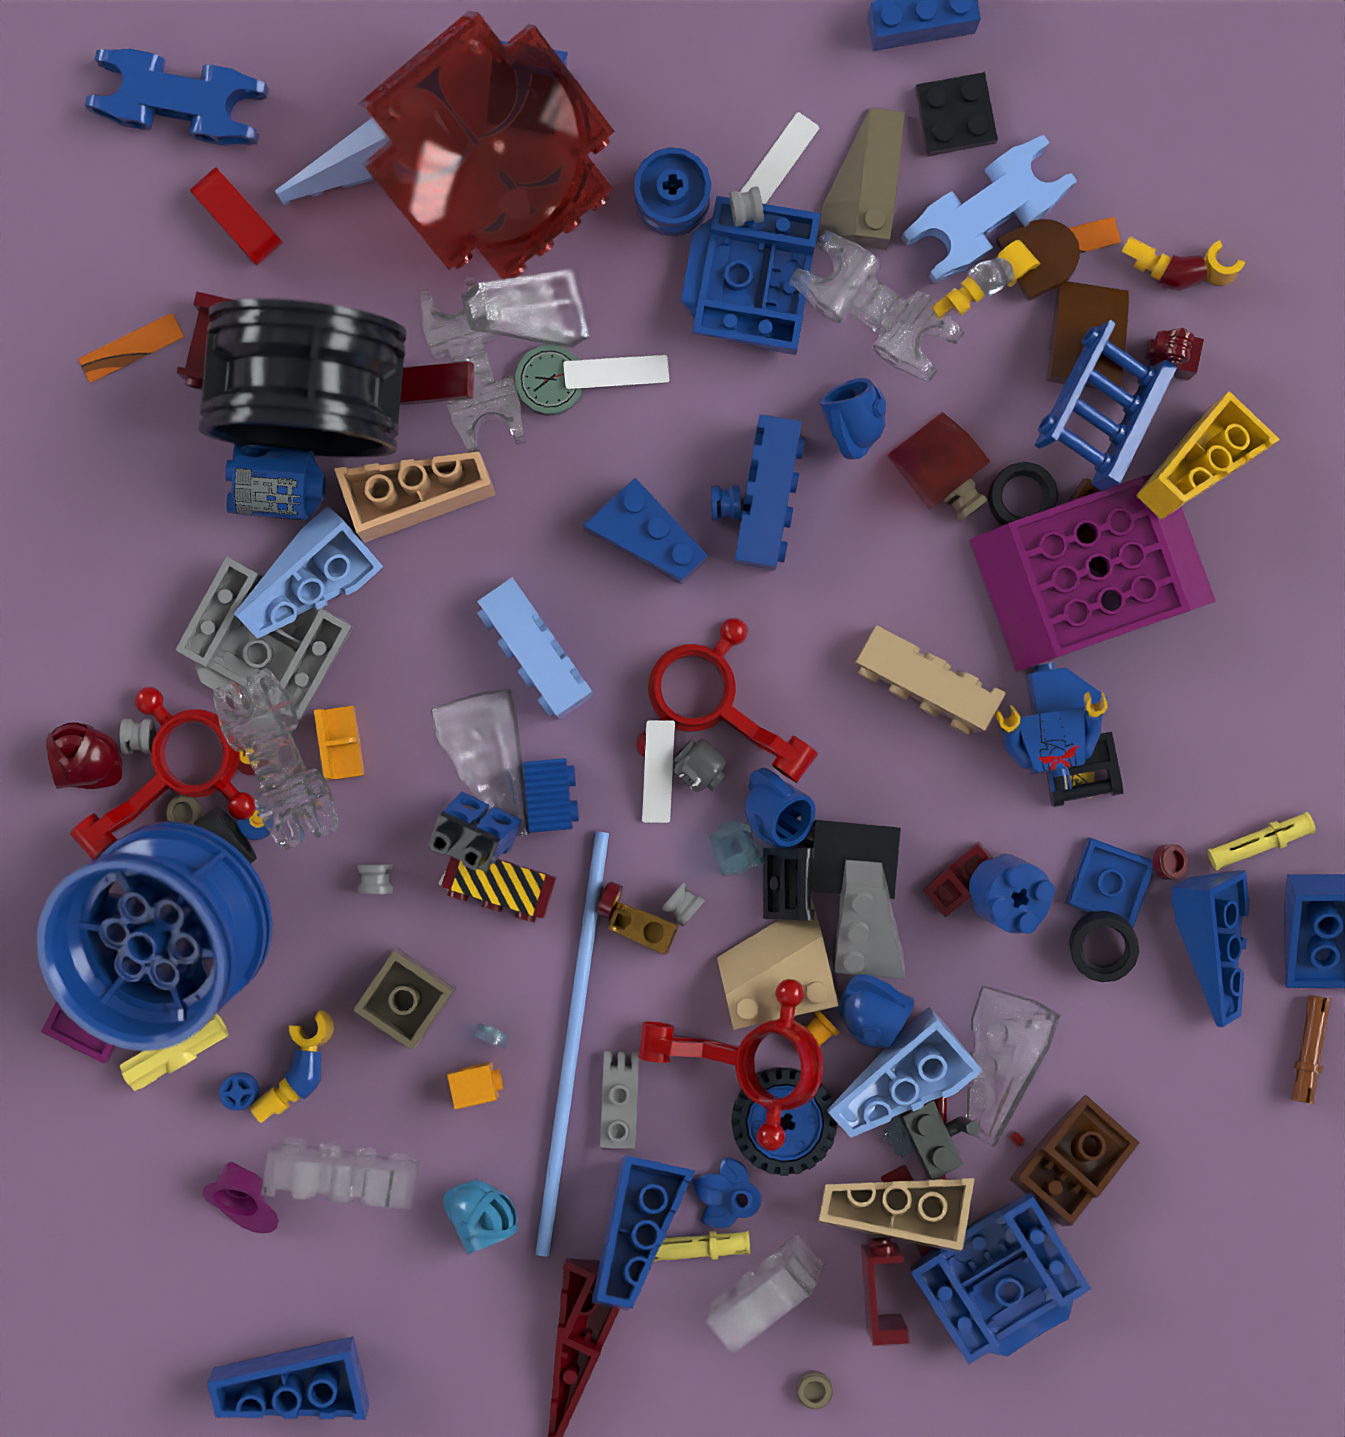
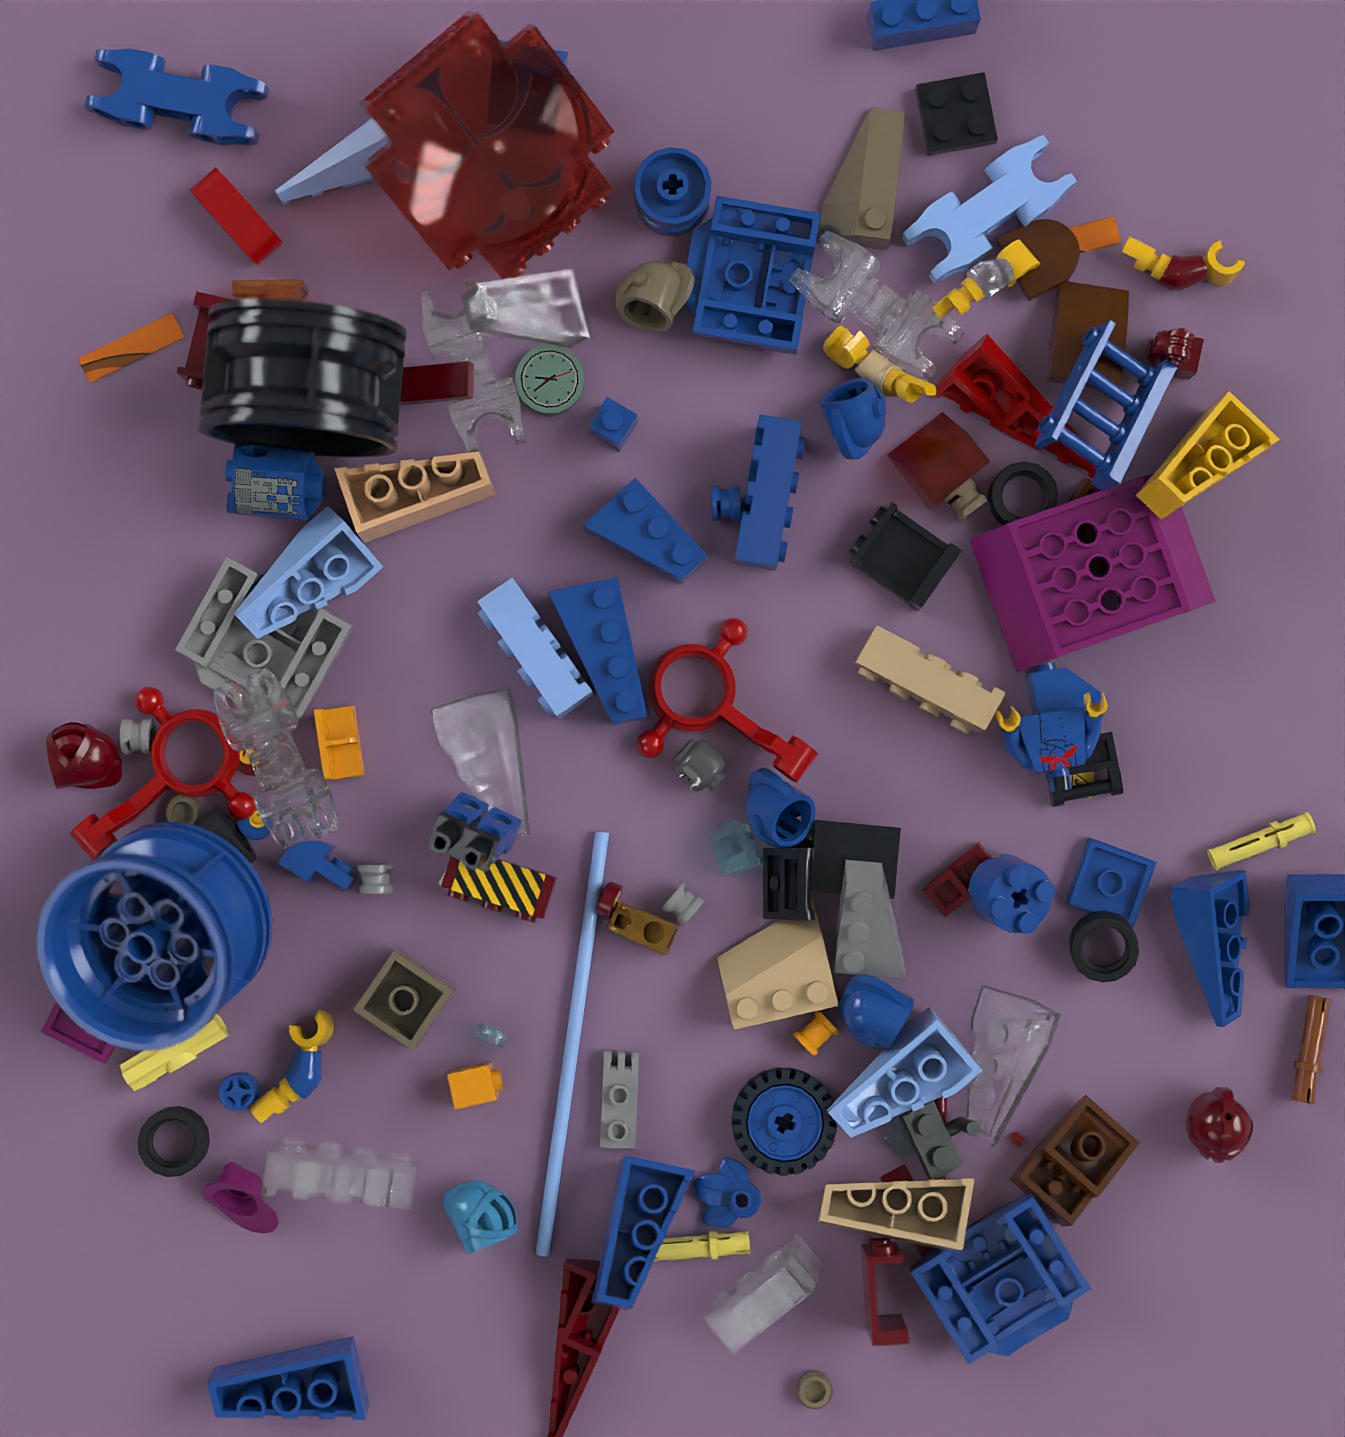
blue brick [523,758,579,833] -> none
white sticker [563,355,670,389] -> none
red piece [638,979,823,1151] -> none
white sticker [642,720,675,823] -> none
light grey wheel [729,186,764,227] -> none
white sticker [740,112,819,204] -> none
dark red tile [1152,844,1188,880] -> none
none -> black tyre [137,1106,210,1177]
none -> clear orange slope [232,279,308,301]
none -> blue brick [278,841,357,890]
none -> blue wedge [548,577,648,725]
none -> blue brick [589,397,638,451]
none -> dark tan helmet [615,260,695,332]
none -> yellow piece [823,326,936,403]
none -> black panel [849,502,962,611]
none -> red wedge [934,334,1097,479]
none -> dark red helmet [1186,1087,1253,1163]

